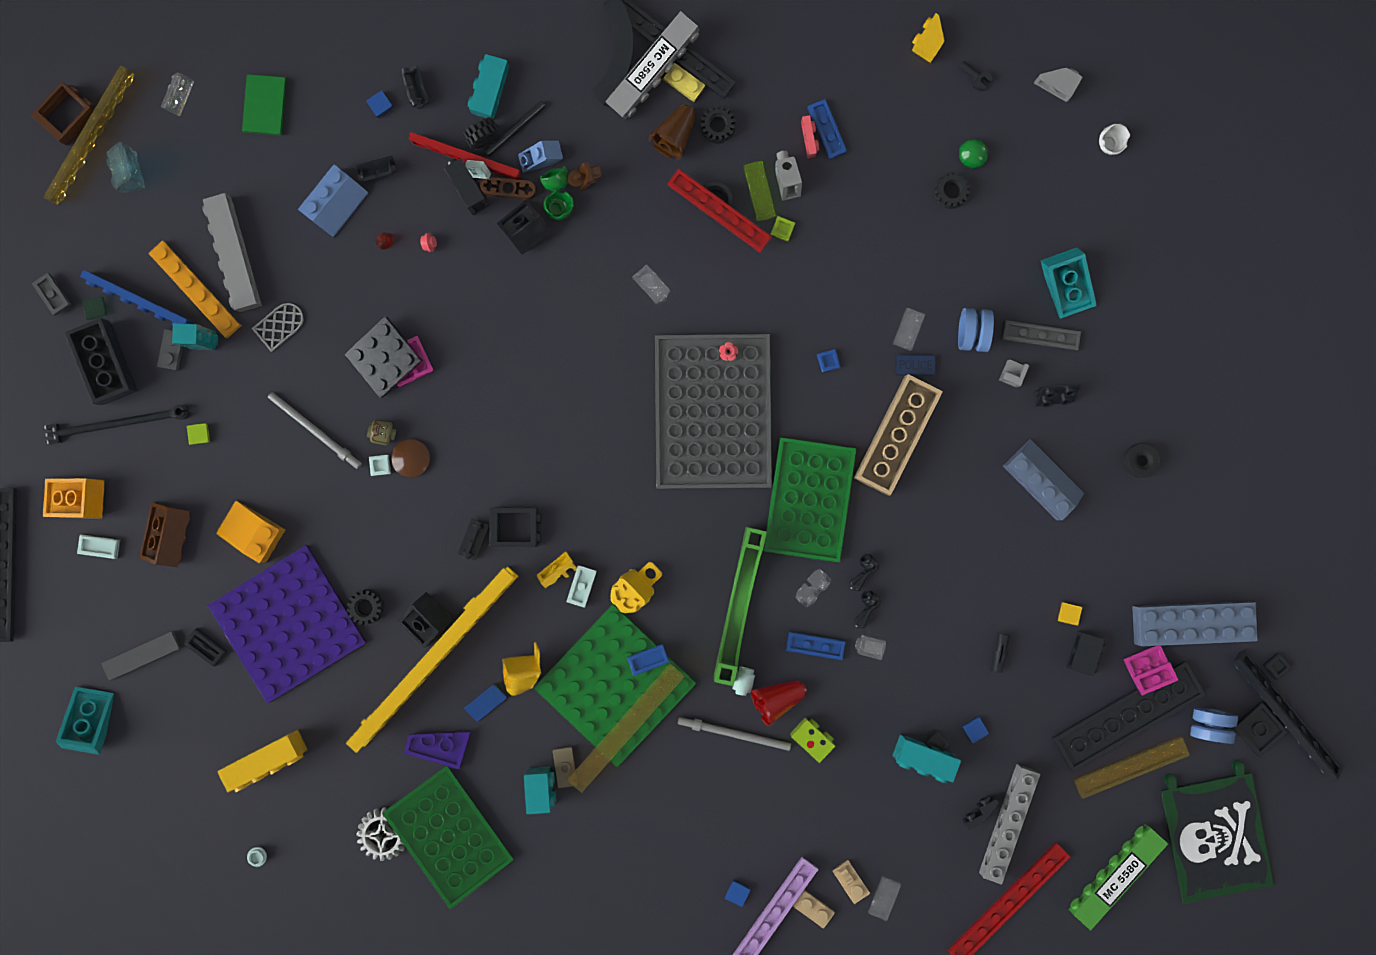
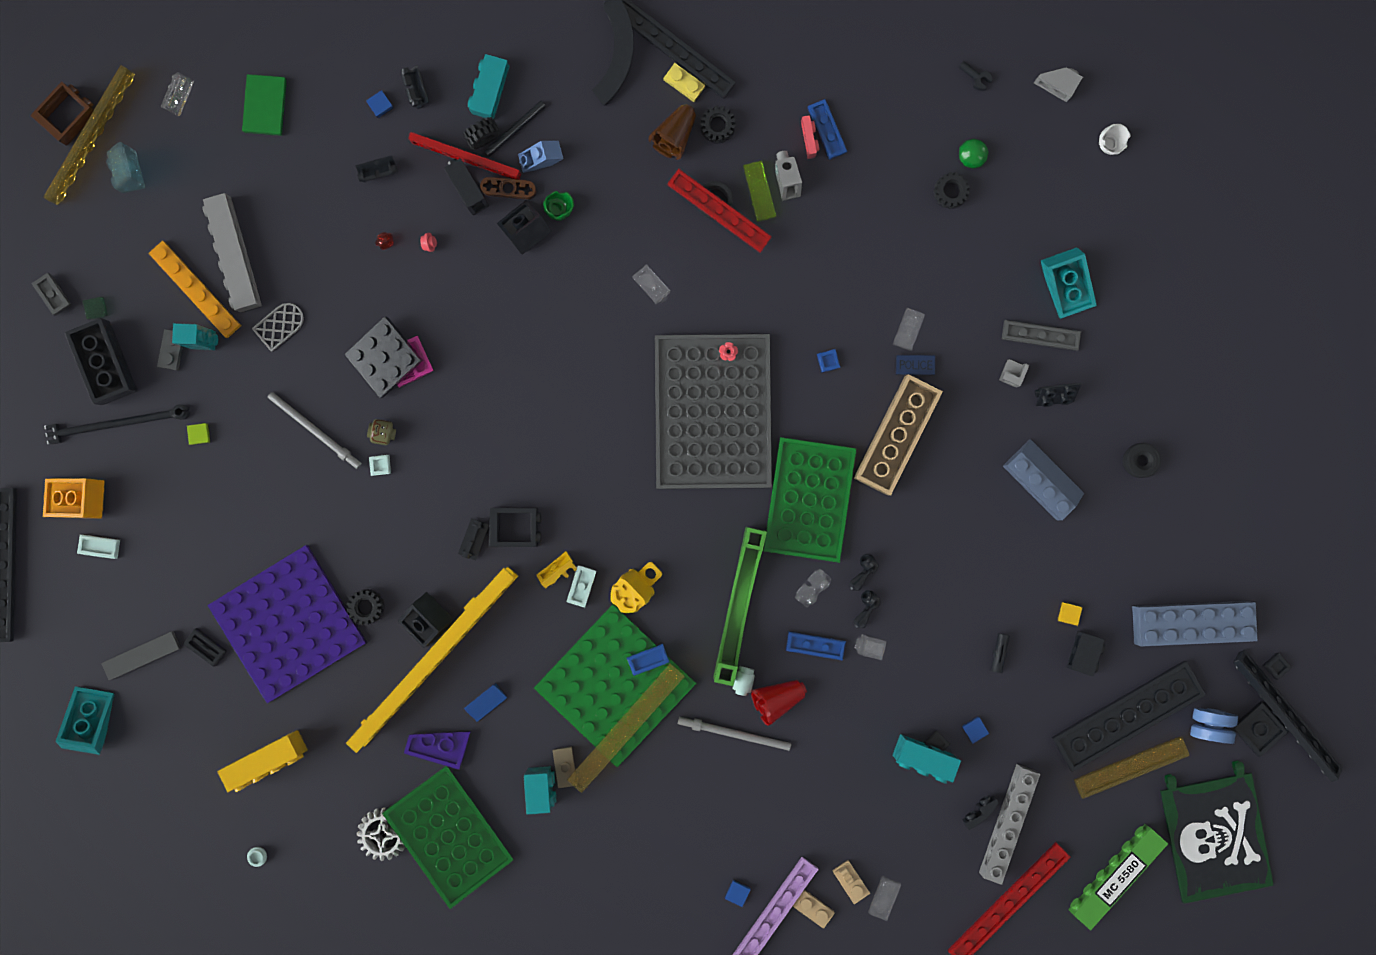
blue plate [80,270,193,325] -> none
reddish brown slope [139,502,190,568] -> none
light orange slope [216,501,286,563] -> none
medium blue slope [298,165,369,237] -> none
reddish brown dish [392,439,430,477] -> none
light aqua tile [465,160,491,179] -> none
yellow piece [502,642,541,696] -> none
green hair [540,166,569,191] -> none
reddish brown hips [568,162,601,191] -> none
light grey brick [605,11,700,119] -> none
lime tile [771,216,795,241] -> none
lime brick [790,717,835,763] -> none
yellow slope [912,13,944,63] -> none
medium blue wheel [958,308,994,352] -> none
dark pink slope [1123,645,1178,695] -> none

